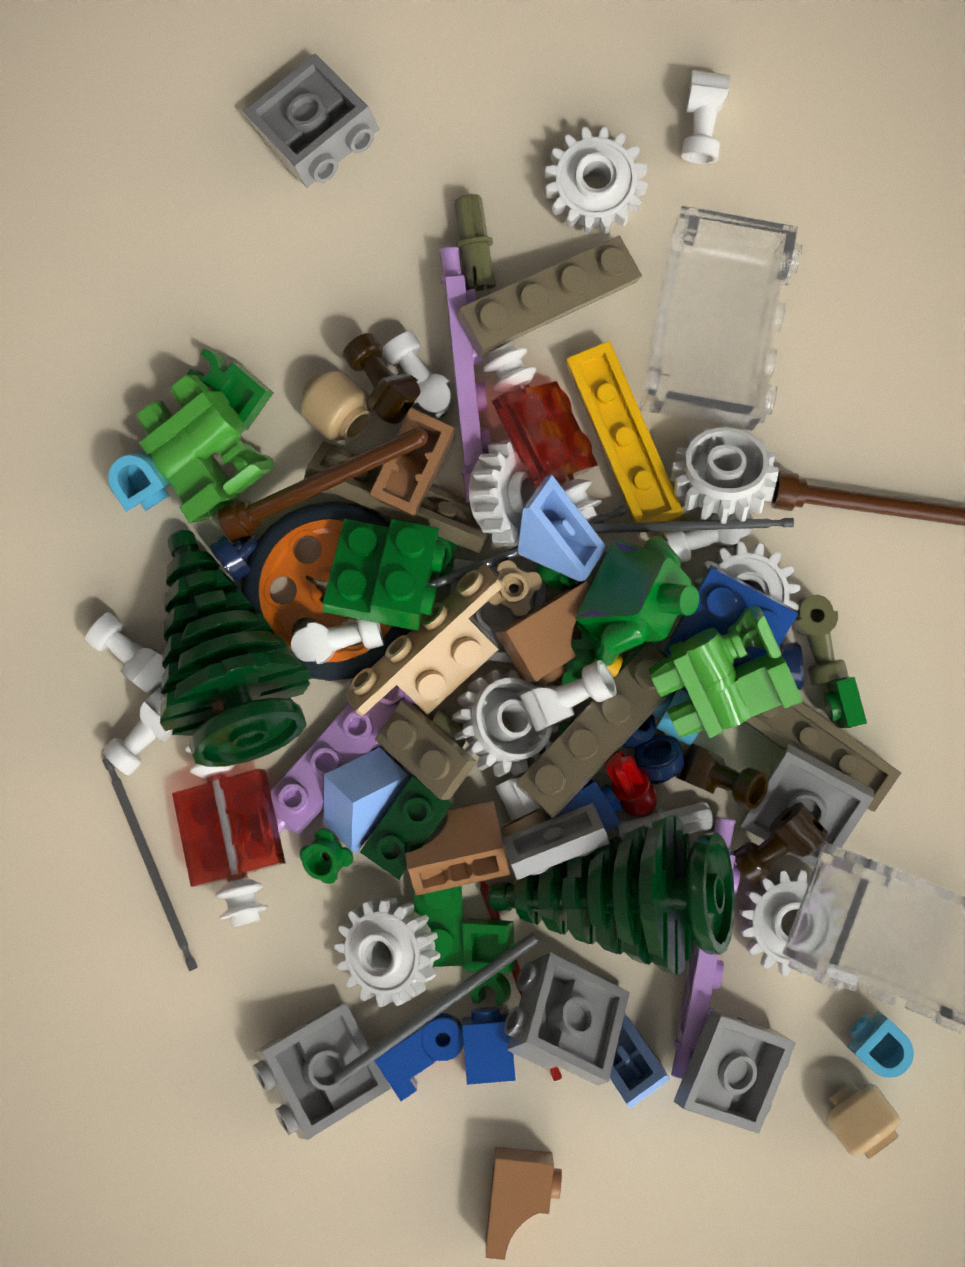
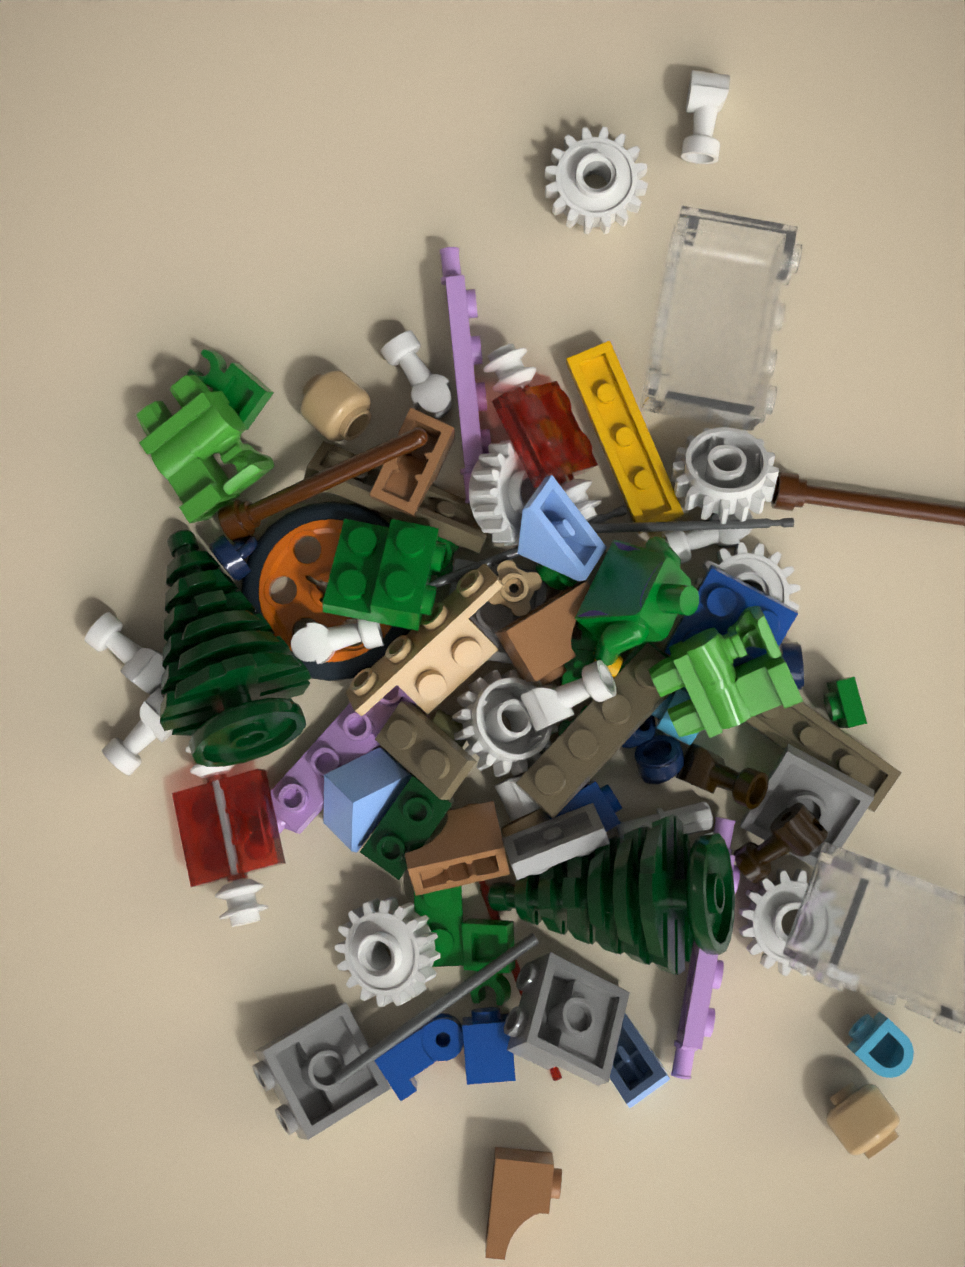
dark grey piece [102,758,198,971] -> none
medium azure plate [108,450,170,512] -> none
light grey plate [243,53,379,188] -> none
green plate [300,828,353,884] -> none
dark brown leg [343,333,421,424] -> none
olive axle [454,194,496,292] -> none
dark tan plate [456,235,642,356] -> none
red axle [606,752,658,817] -> none
light grey plate [673,1010,796,1133] -> none
olive leg [792,595,849,686] -> none

